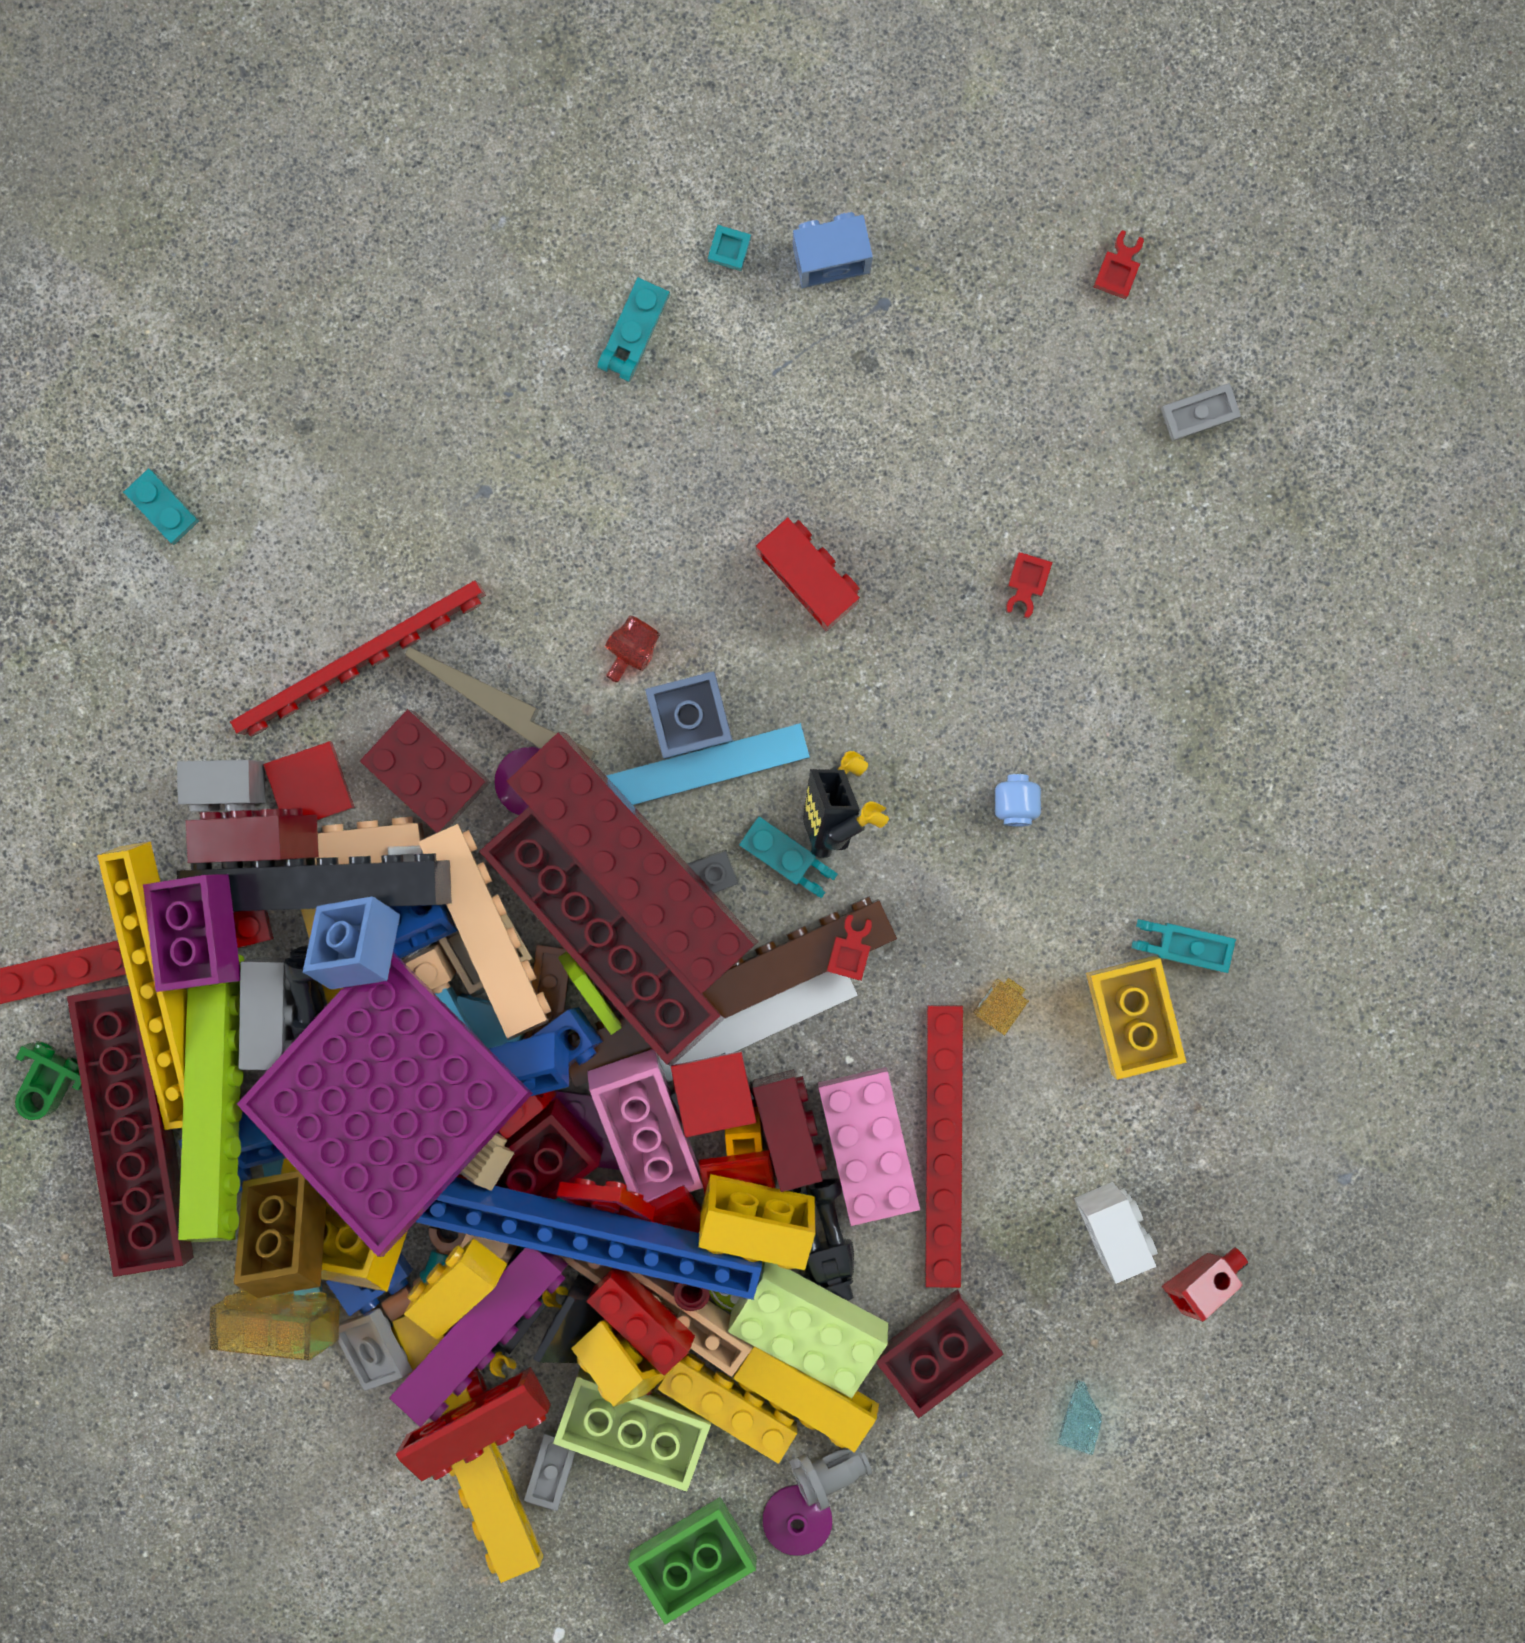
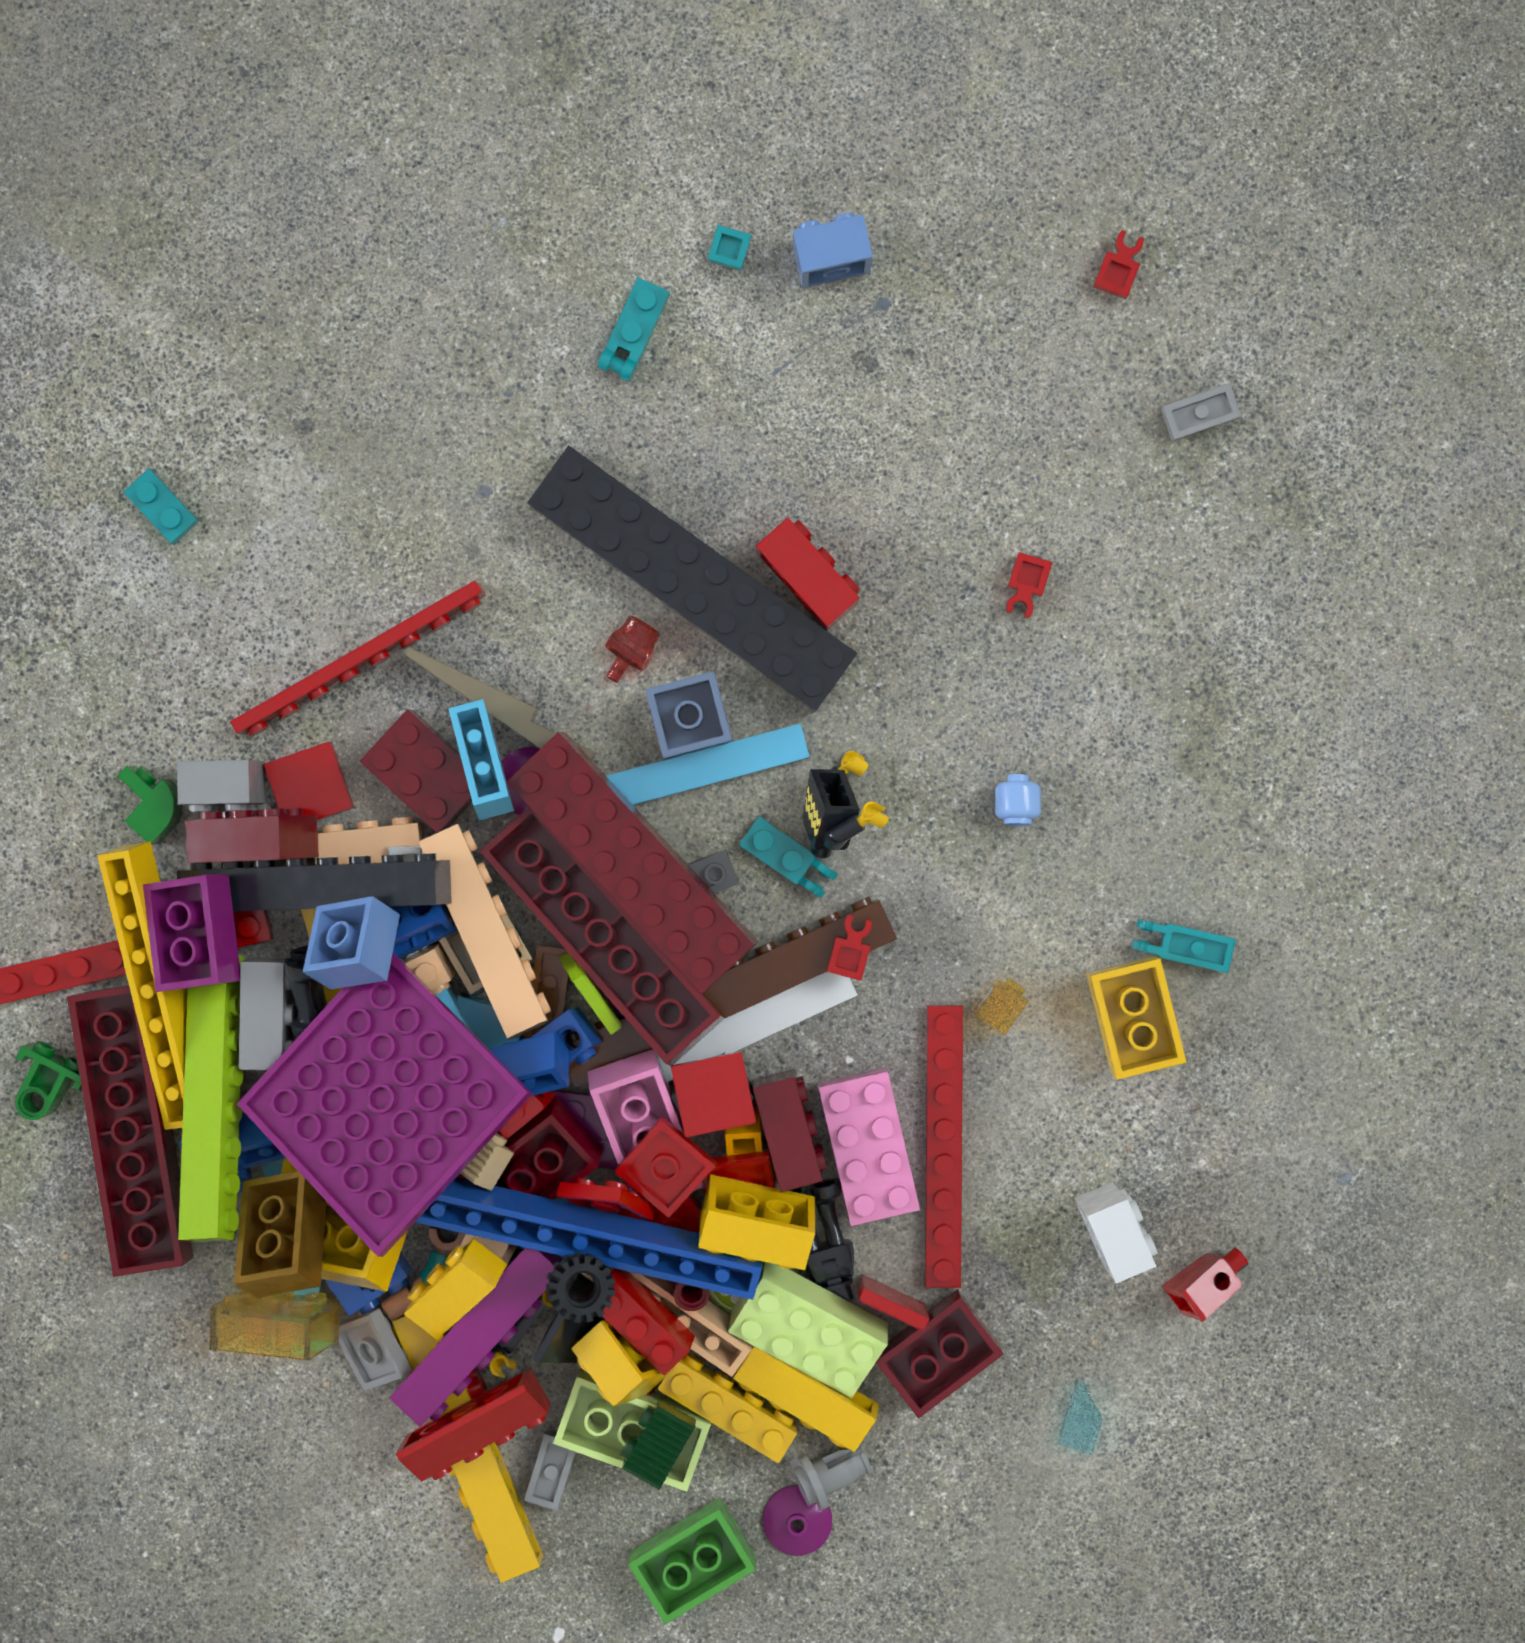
none -> green brick [117,766,183,845]
none -> medium azure brick [448,699,514,821]
none -> black brick [527,445,858,713]
none -> black tyre [546,1252,616,1323]
none -> red tile [614,1116,717,1218]
none -> dark green brick [620,1399,696,1490]
none -> red tile [857,1274,929,1331]

